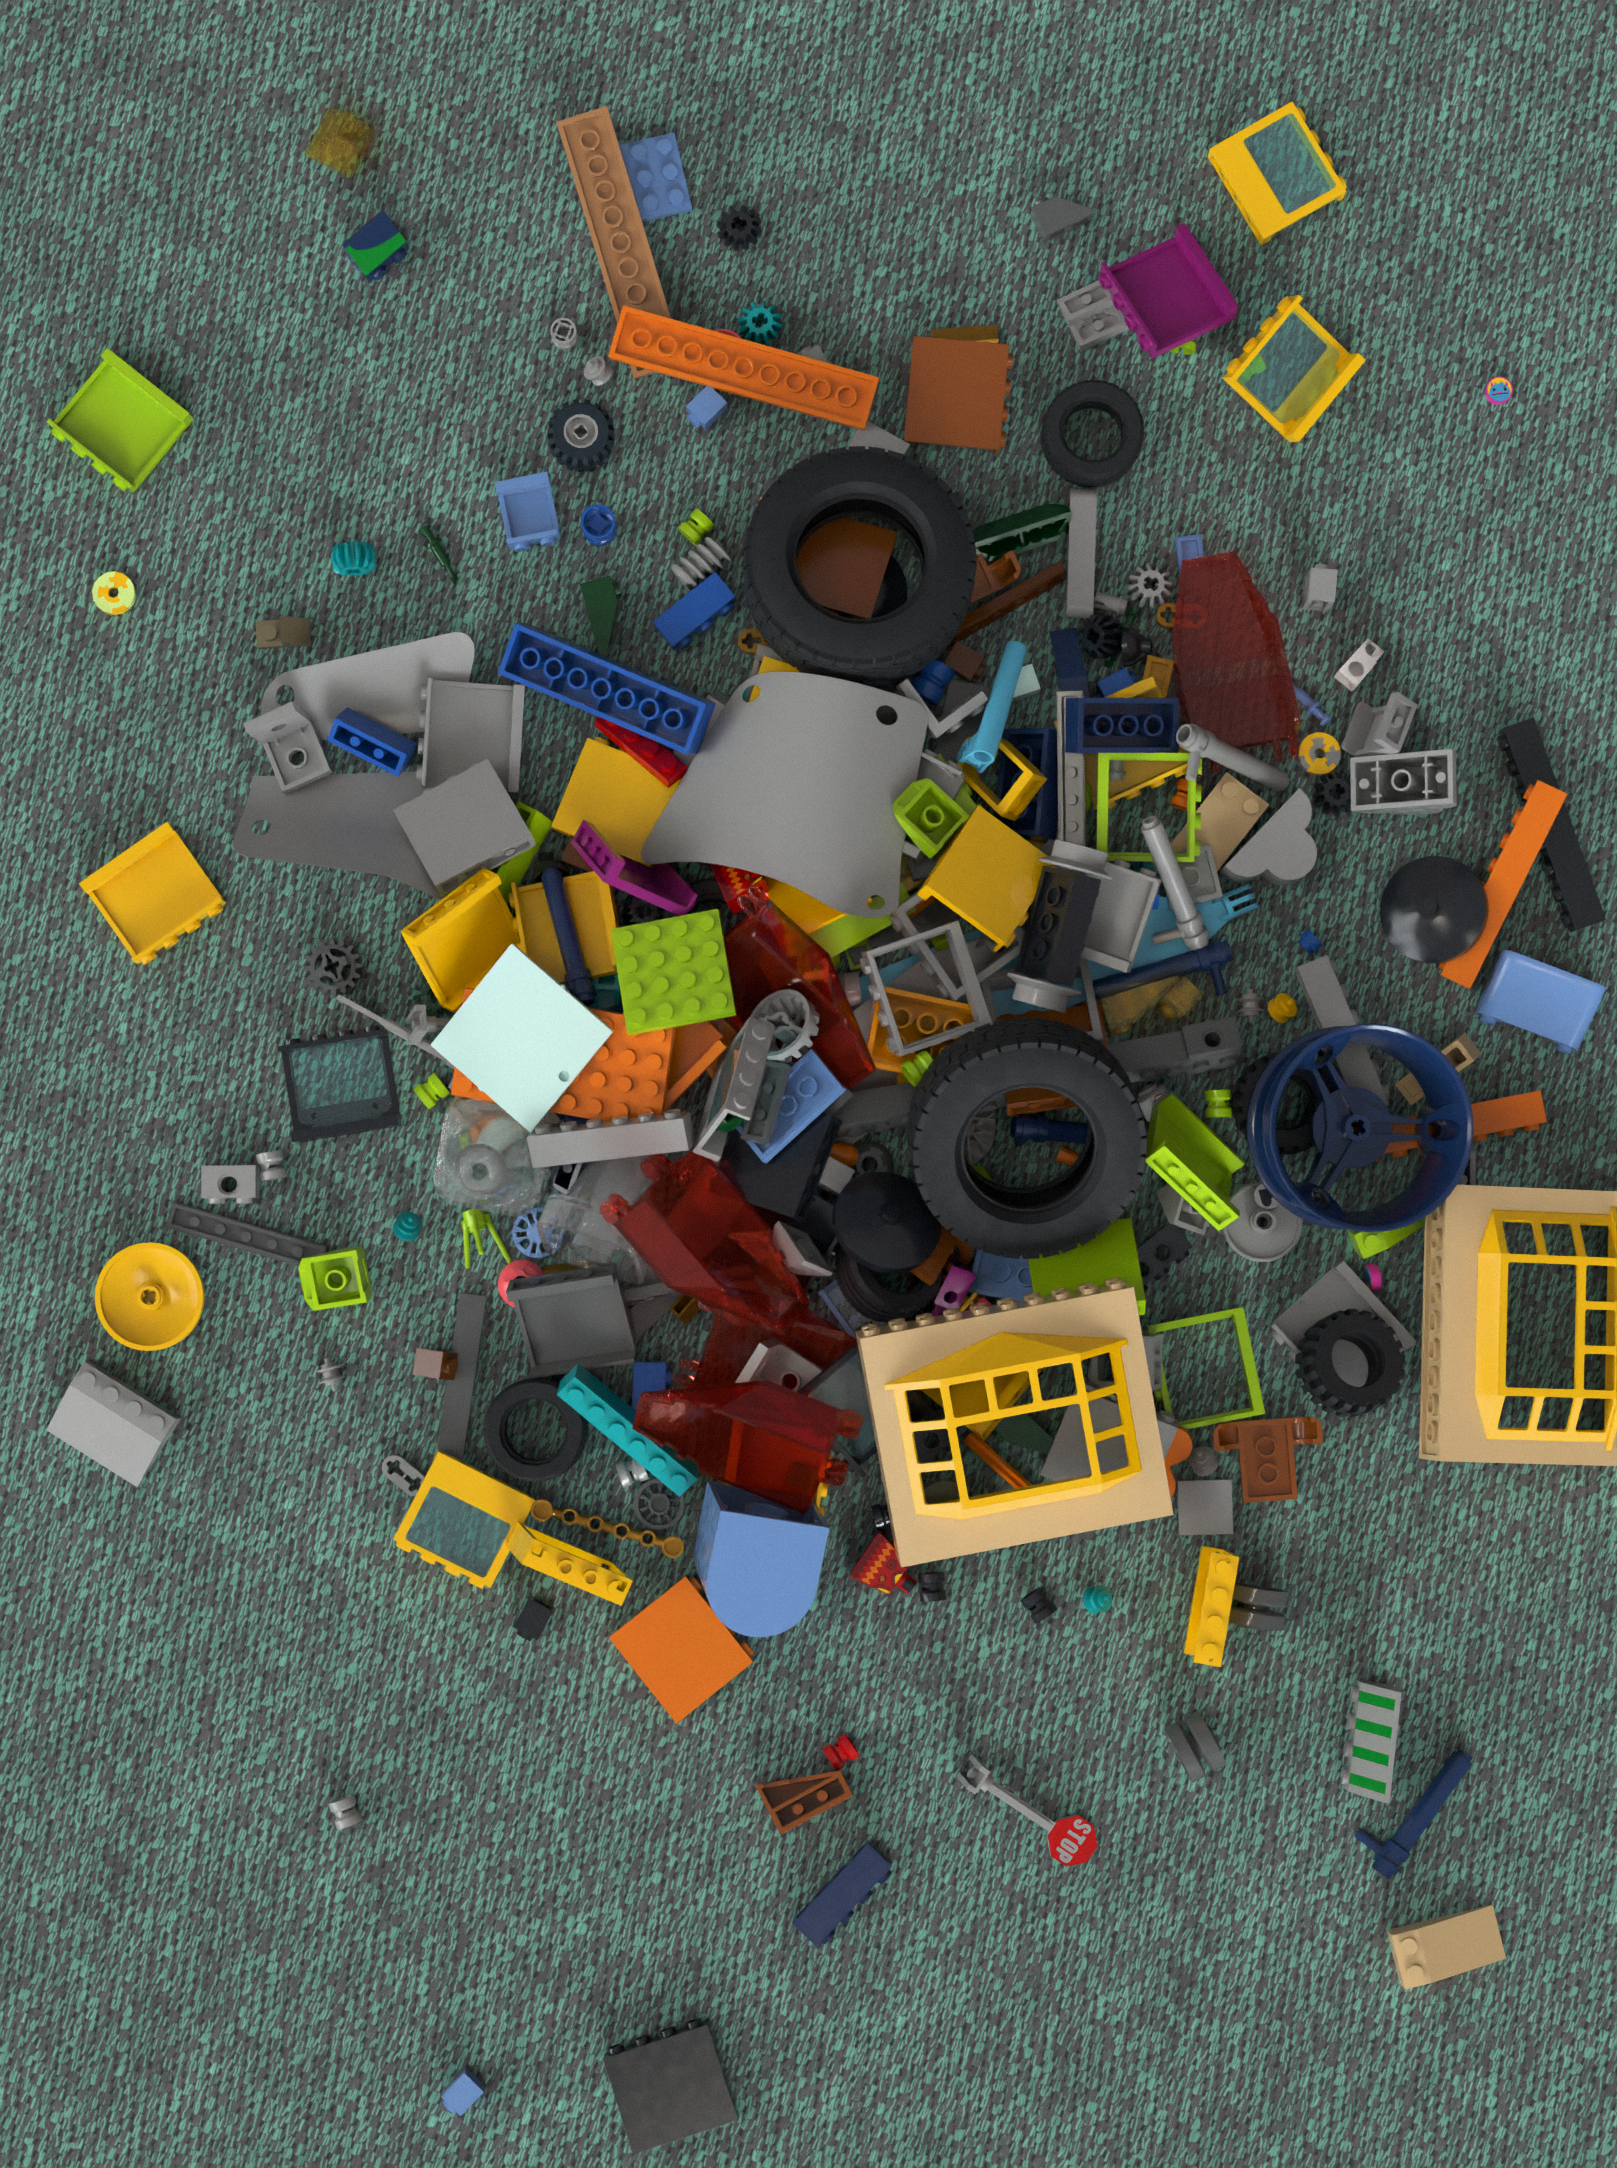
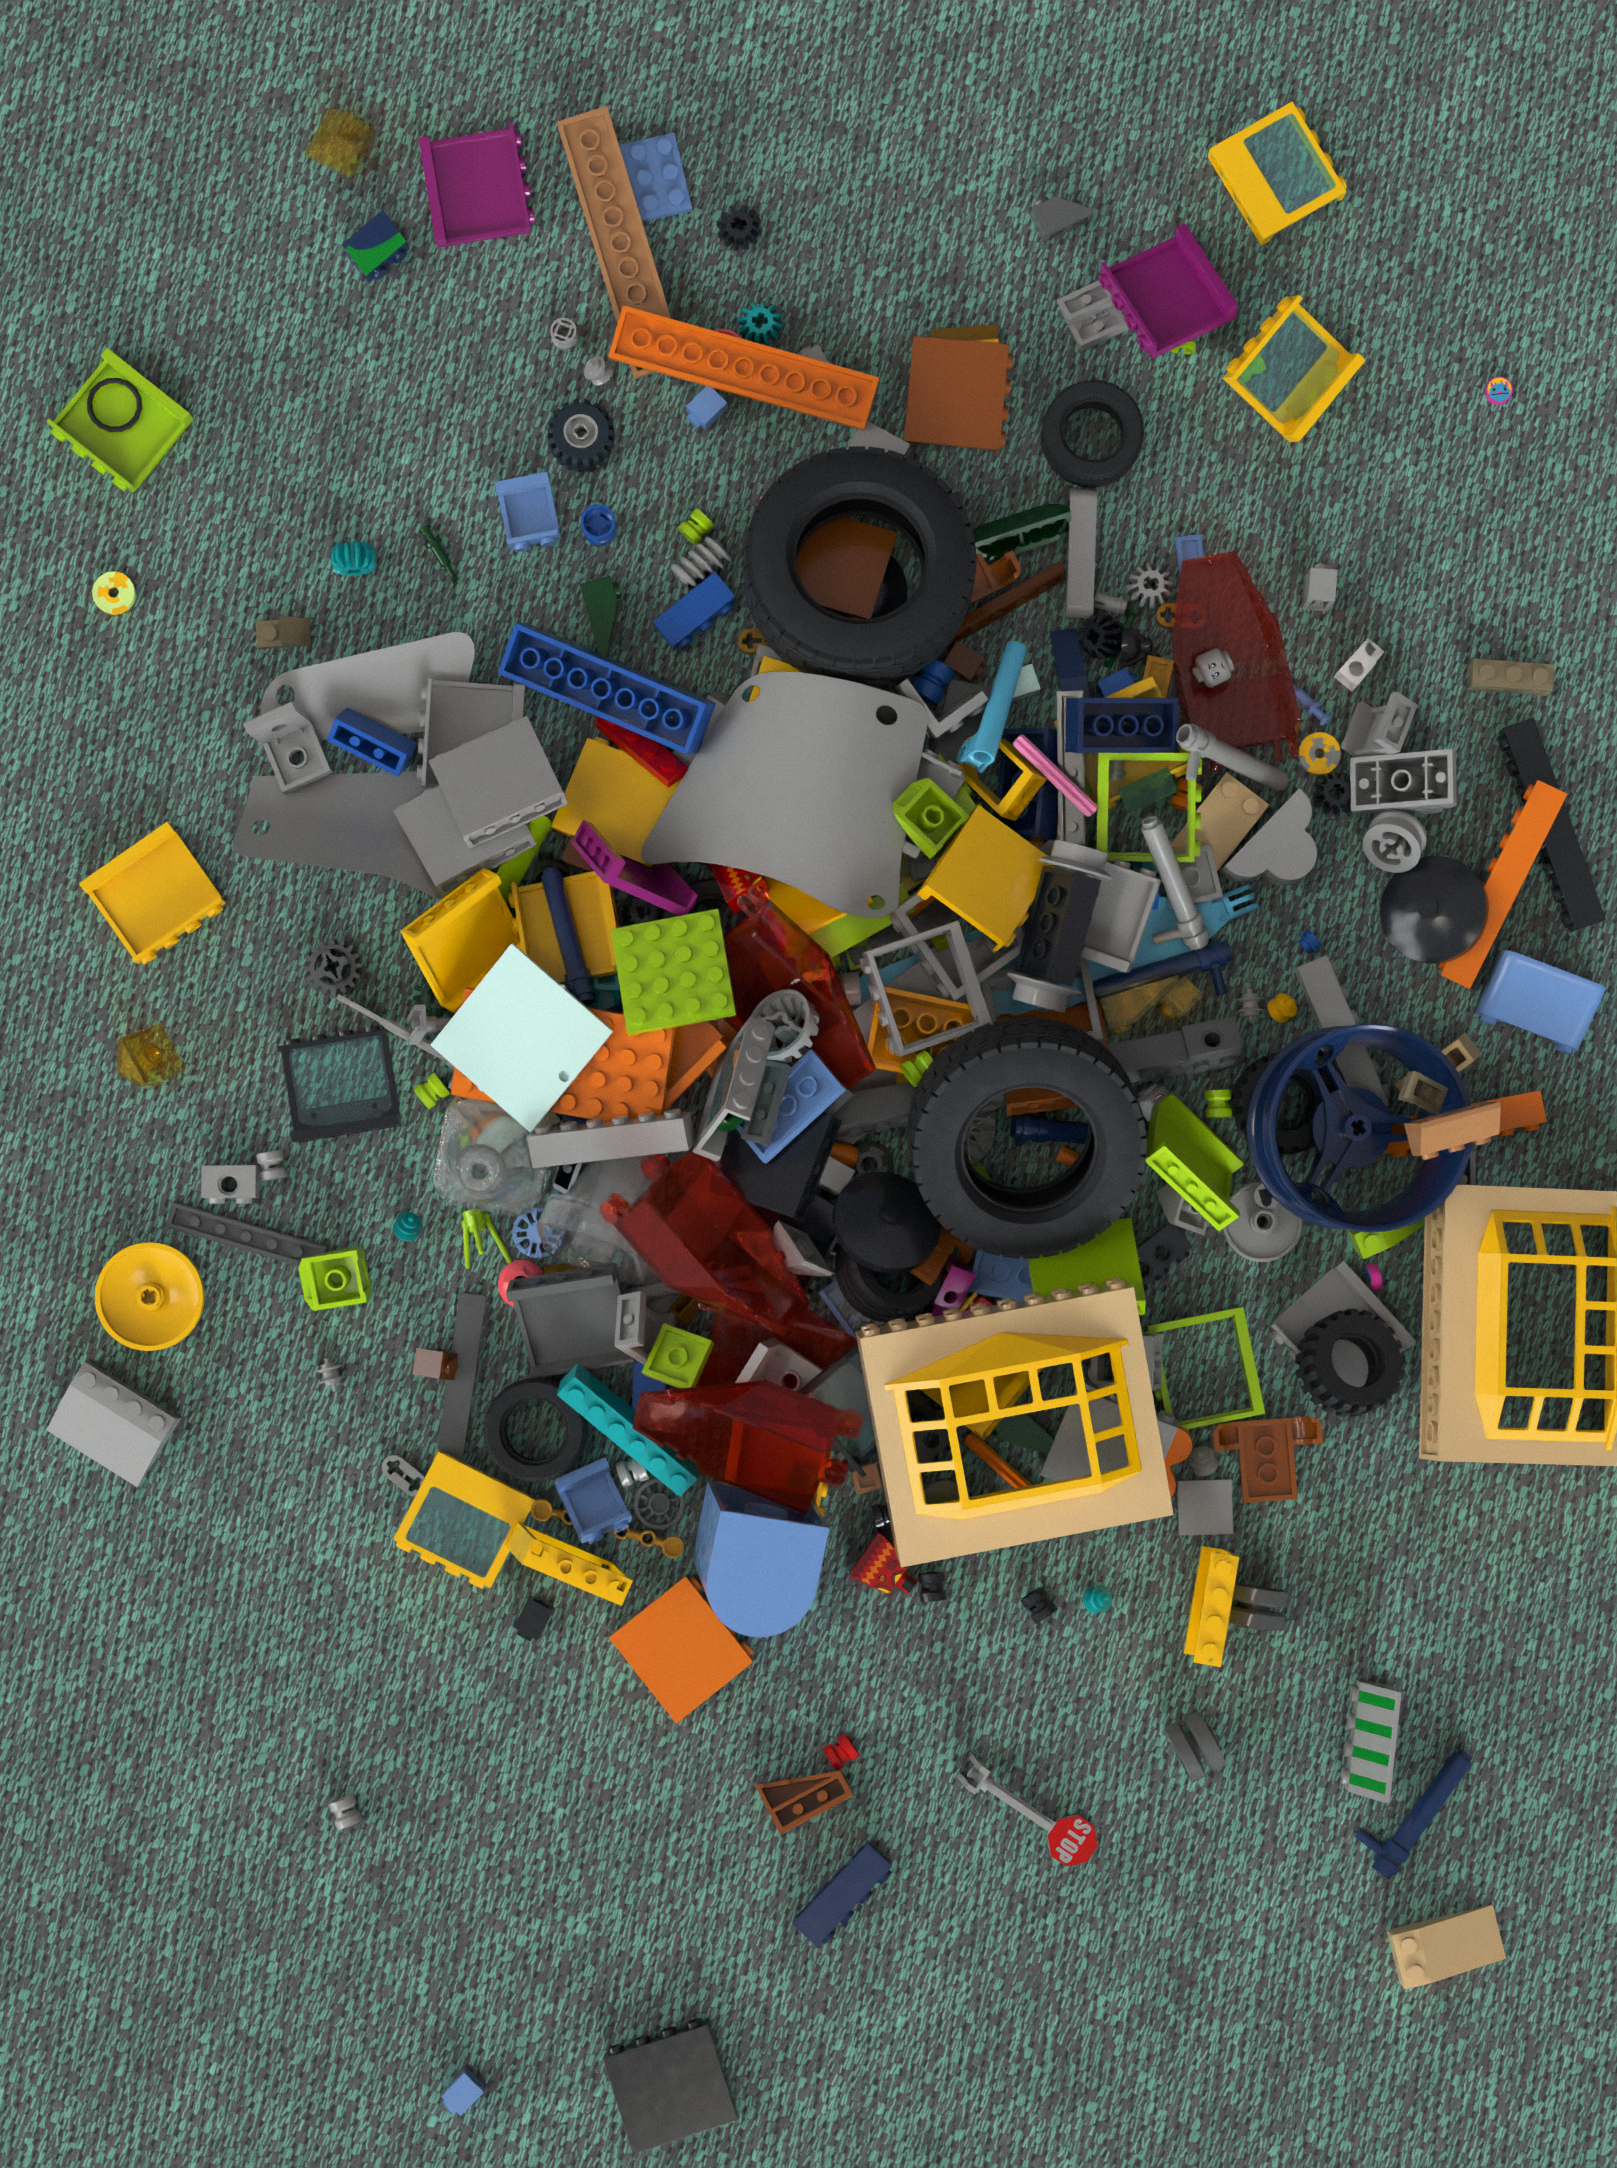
none -> black piece [87,378,142,432]
none -> clear yellow slope [117,1023,186,1090]
none -> magenta panel [418,122,535,248]
none -> light grey panel [429,716,568,850]
none -> medium blue panel [555,1457,632,1544]
none -> light grey panel [615,1291,676,1365]
none -> lime plate [642,1323,714,1393]
none -> medium nougat tile [851,1462,883,1495]
none -> bright pink axle [1013,735,1098,817]
none -> clear green tile [1118,767,1178,814]
none -> light grey head [1192,648,1234,688]
none -> light grey wheel [1363,810,1427,873]
none -> dark tan slope [1398,1071,1448,1114]
none -> medium nougat slope [1404,1102,1501,1160]
none -> dark tan brick [1467,658,1554,696]

